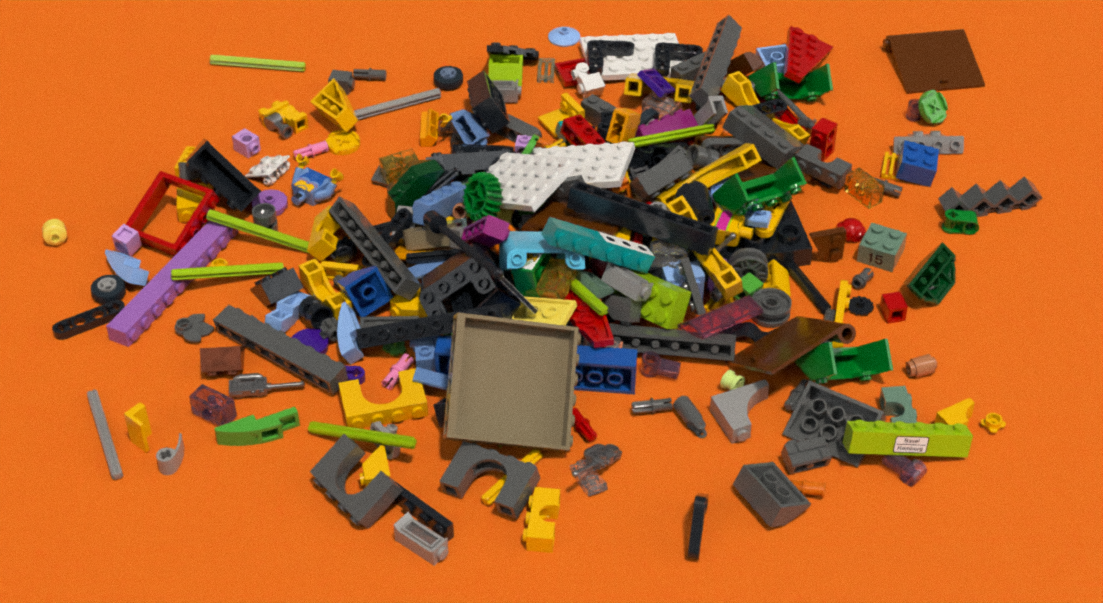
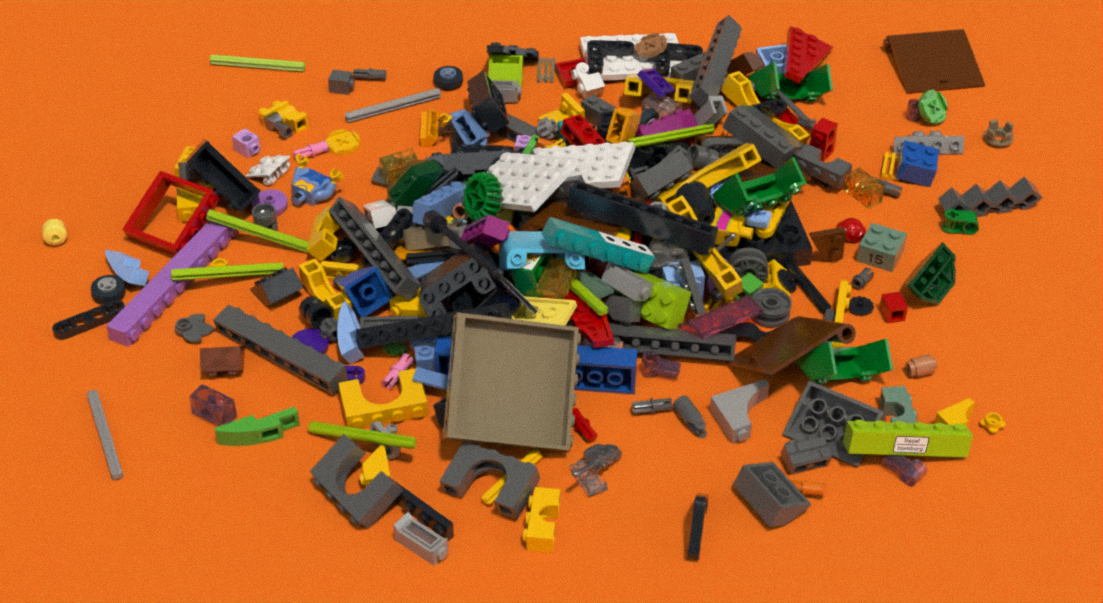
lavender brick [112,224,142,256] -> none
yellow panel [124,402,152,453] -> none
panel [156,433,185,475] -> none
flat silver piece [229,373,305,399] -> none
light blue slope [265,291,311,332] -> none
yellow wedge [310,78,358,132] -> none
light blue dish [548,27,580,47] -> none
yellowish green wheel [720,370,745,390] -> none
dark grey axle [784,379,808,411] -> none
none -> white brick [363,200,396,229]
none -> light grey gear [536,117,558,140]
none -> medium nougat tile [634,33,668,58]
none -> black piece [777,269,797,292]
none -> dark tan piece [984,119,1014,147]

